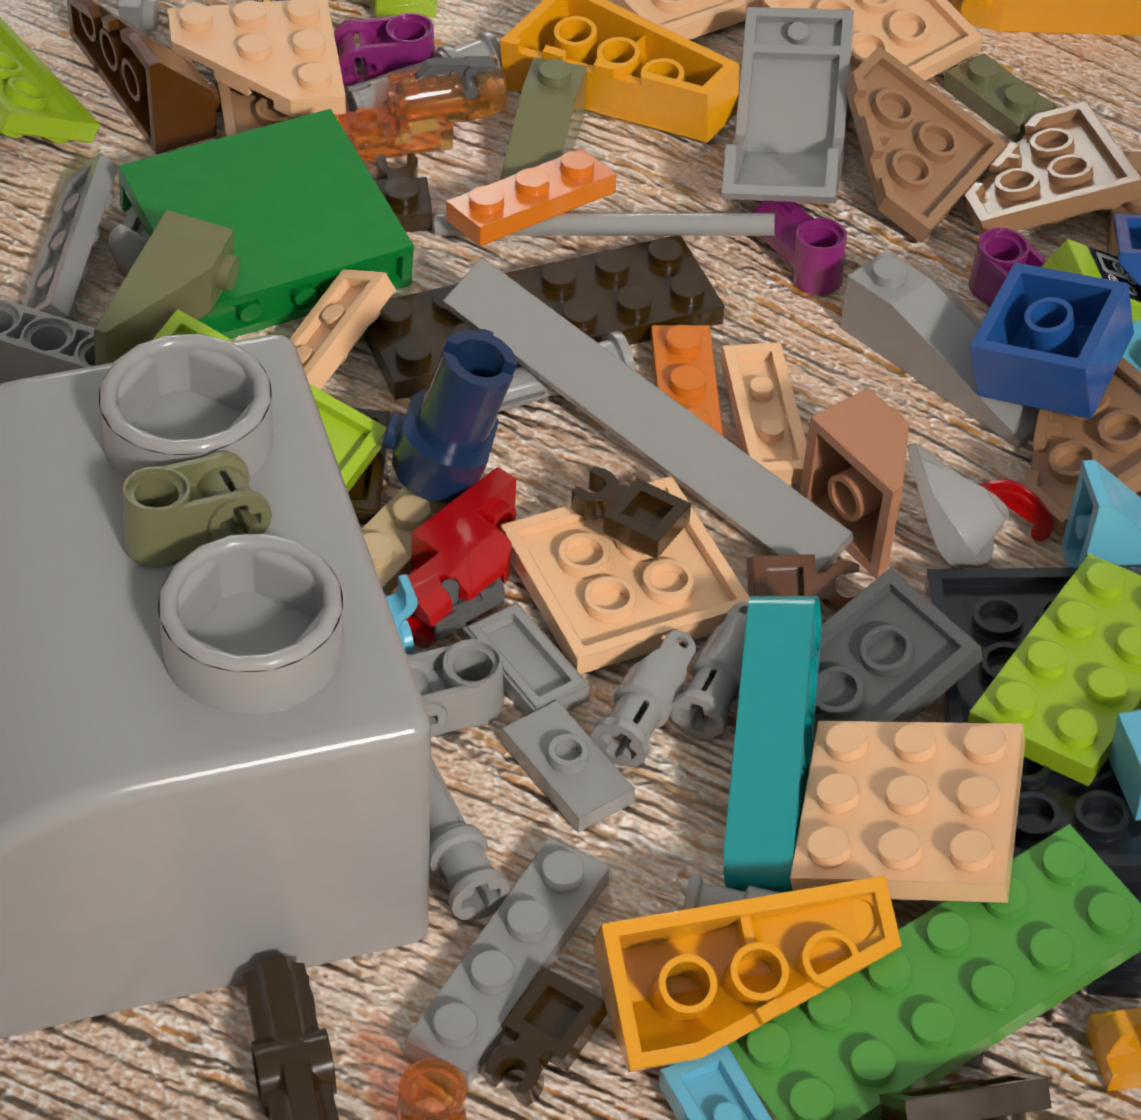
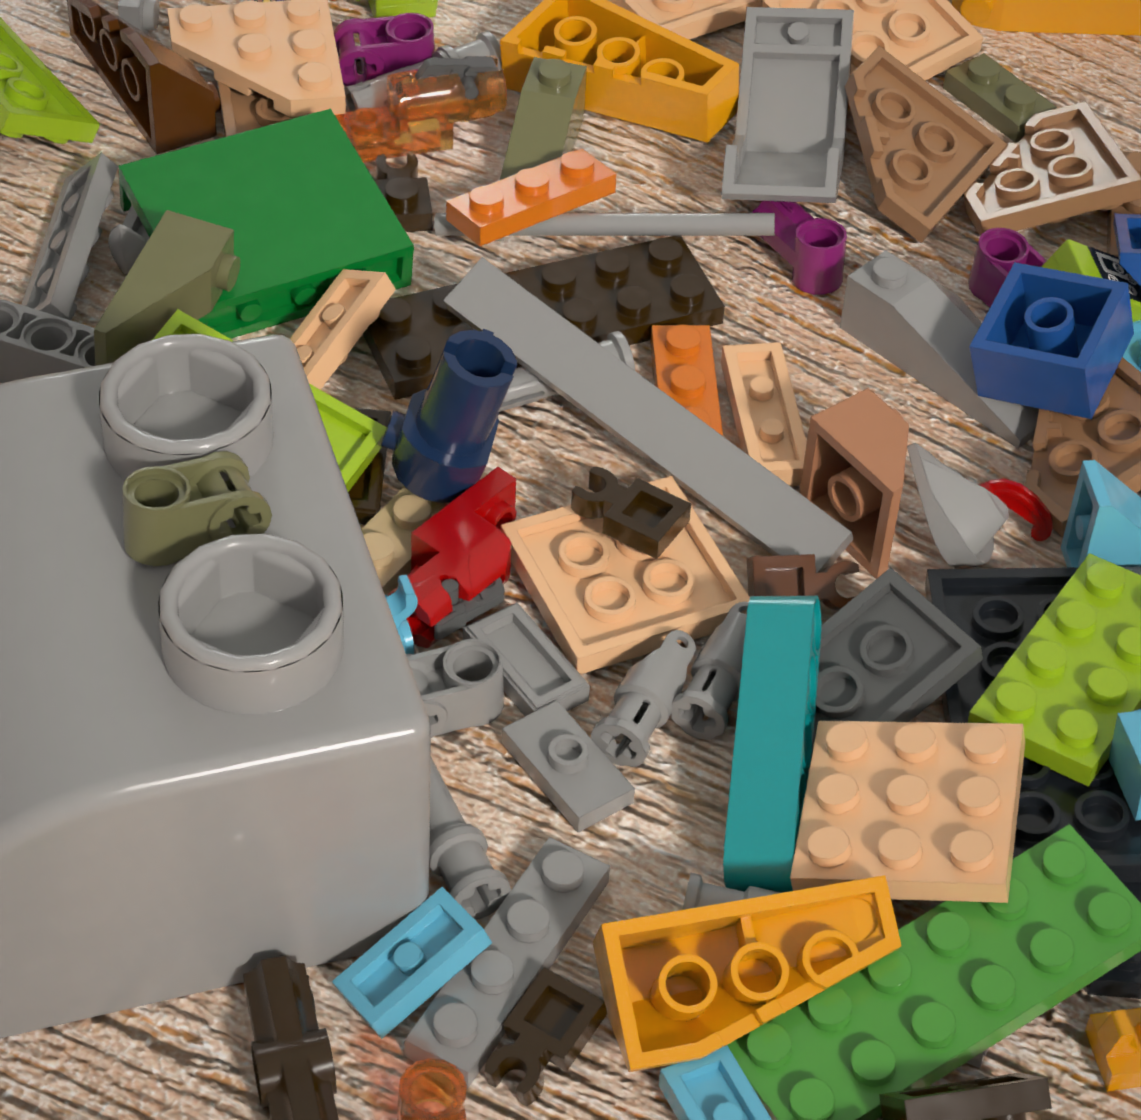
none -> medium azure plate [332,887,492,1039]

